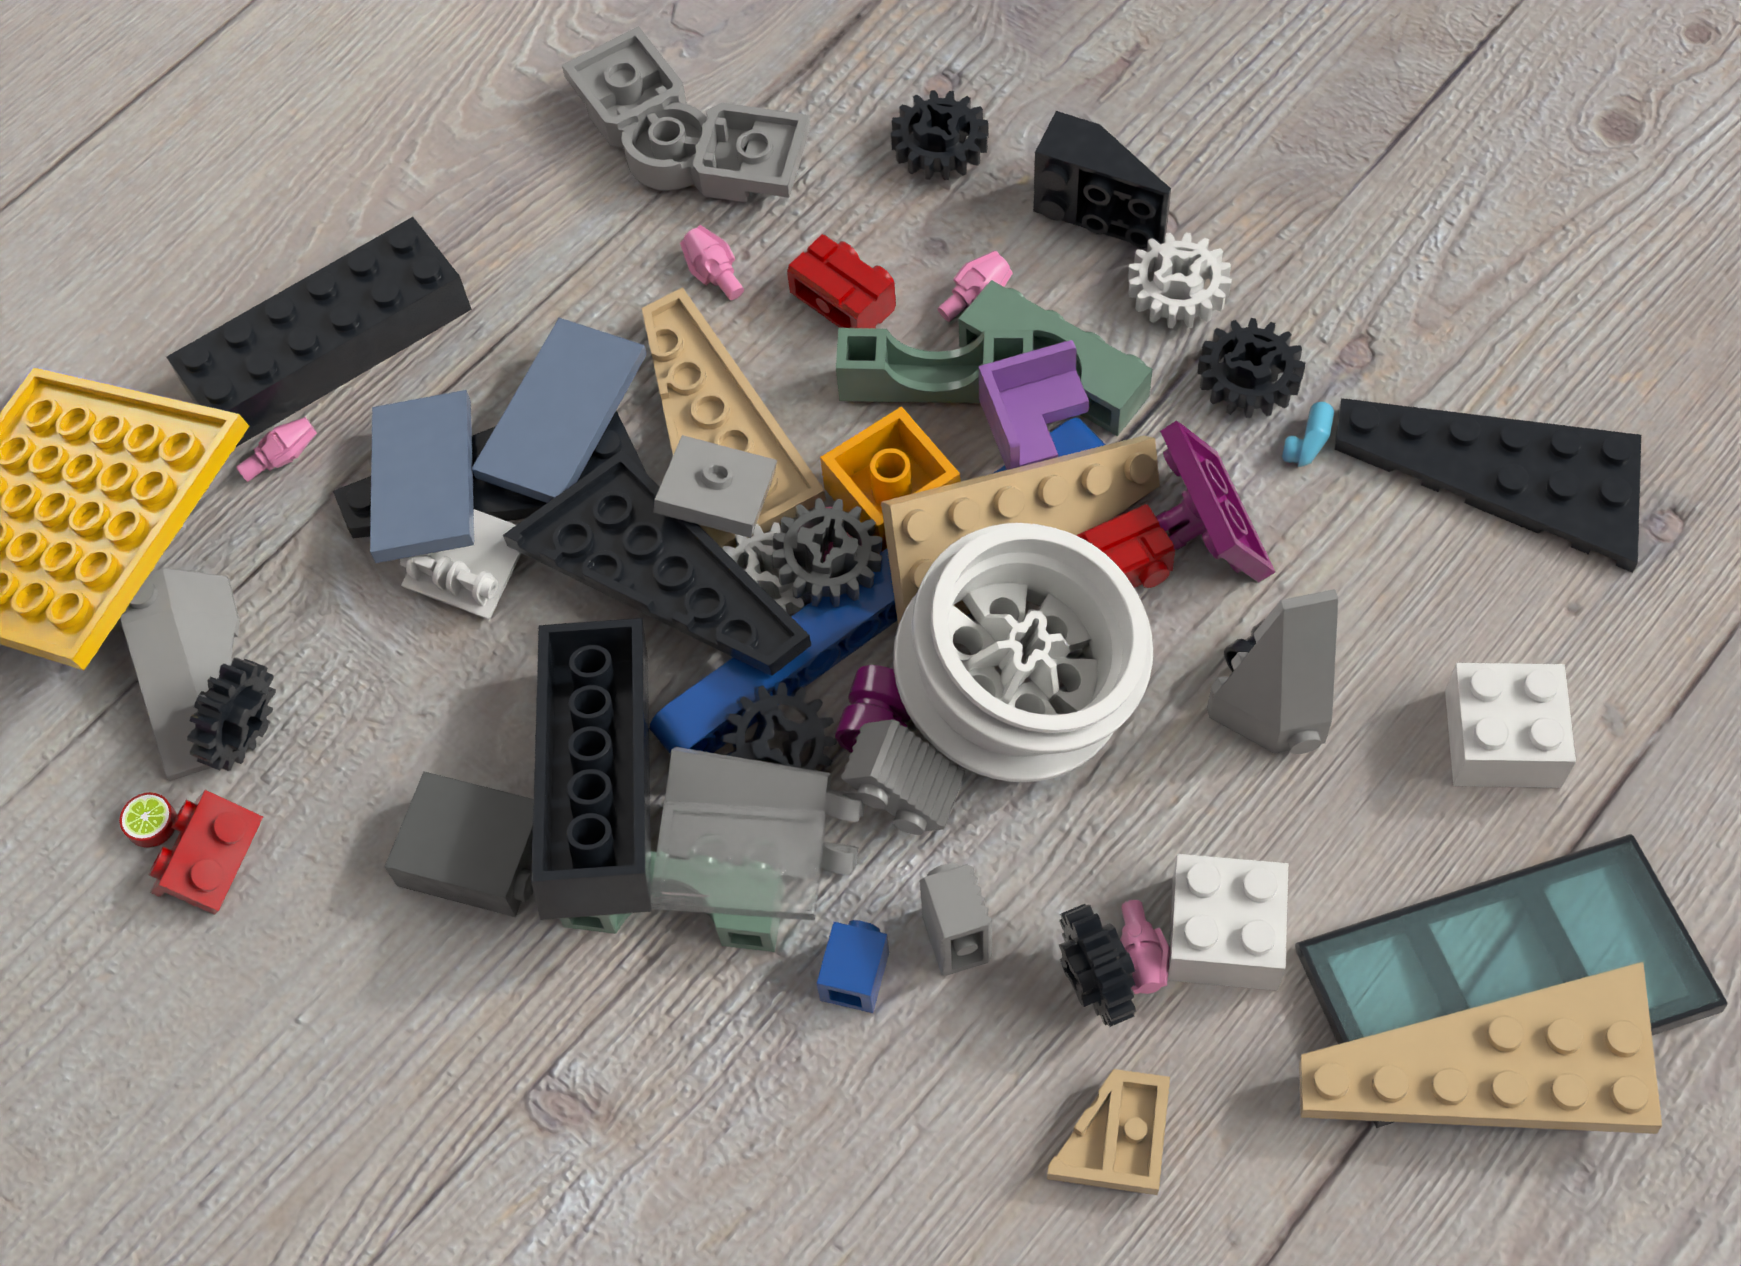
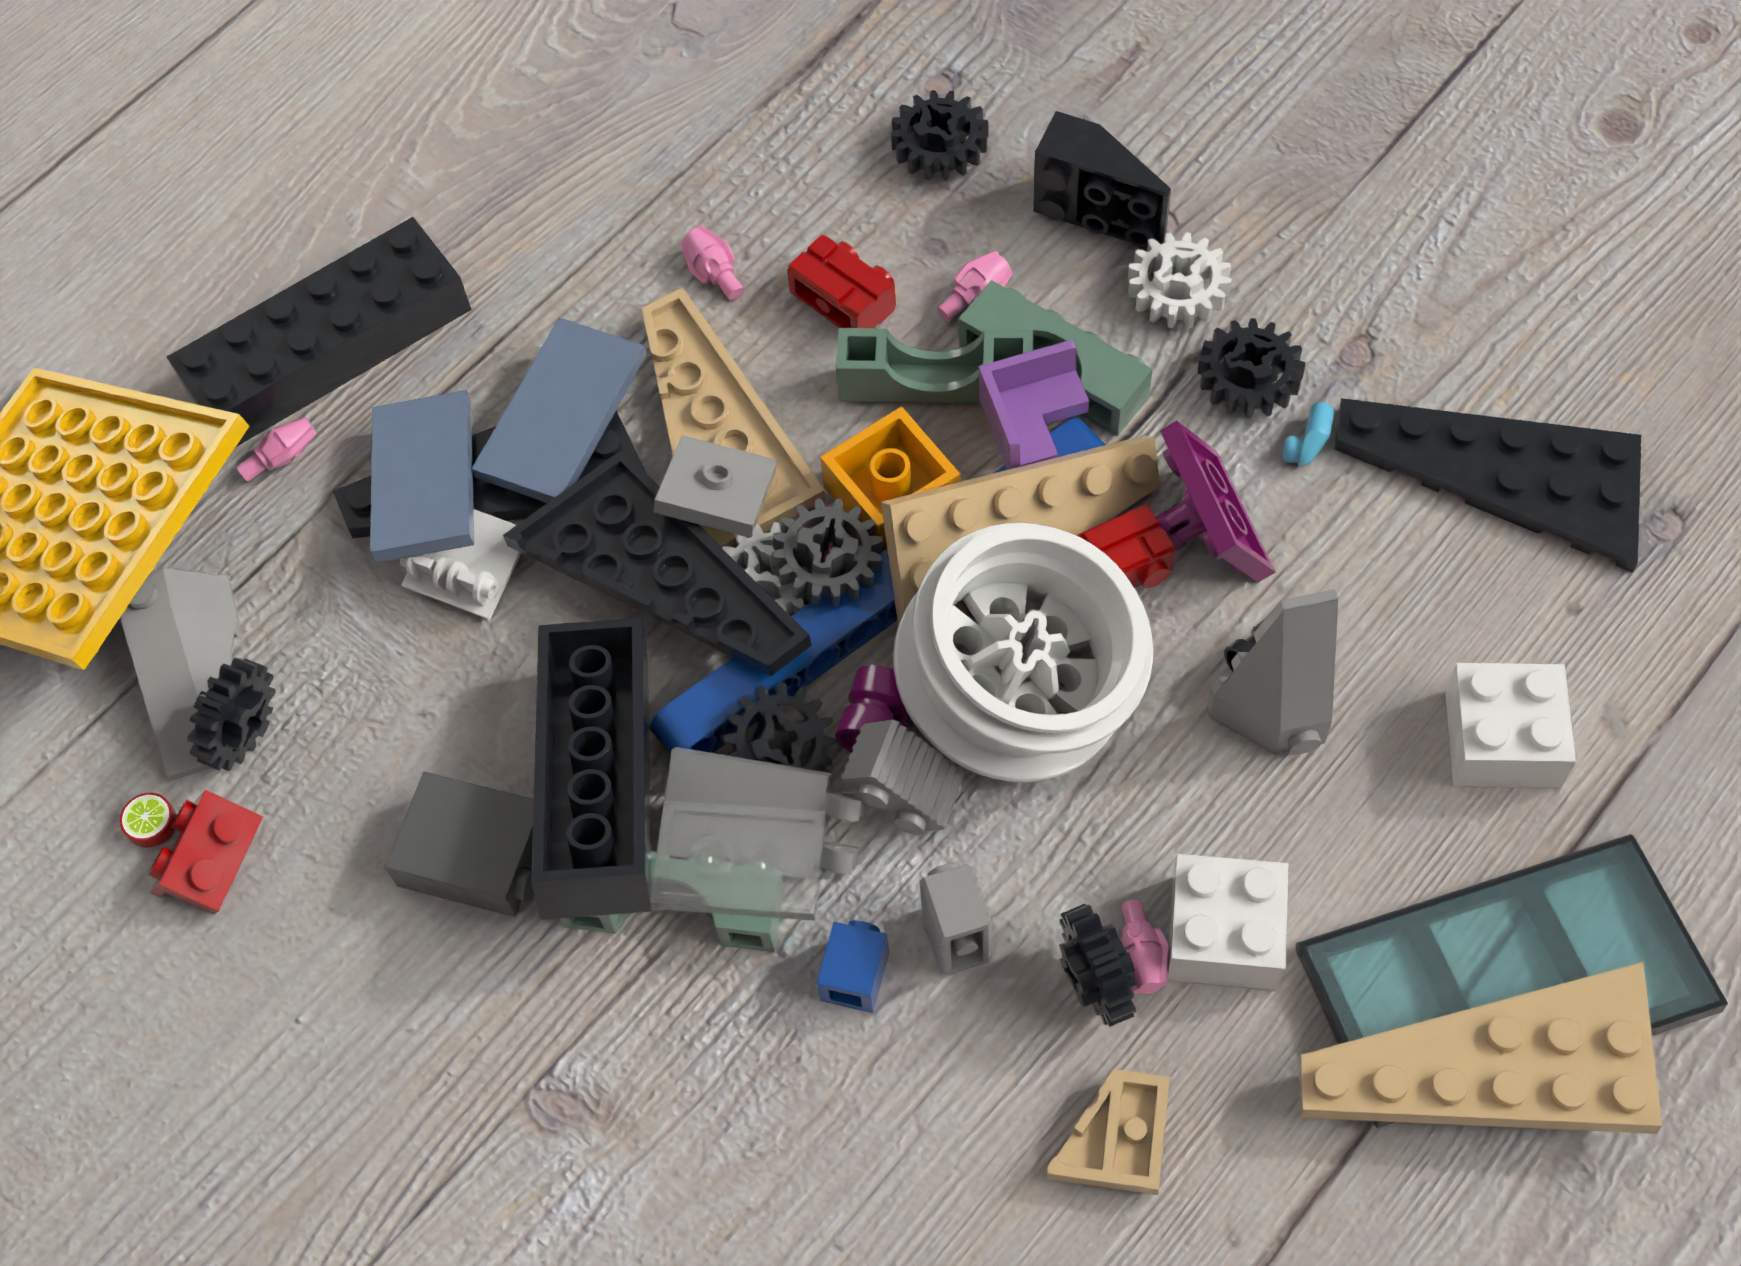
light grey plate [562,26,811,203] -> none

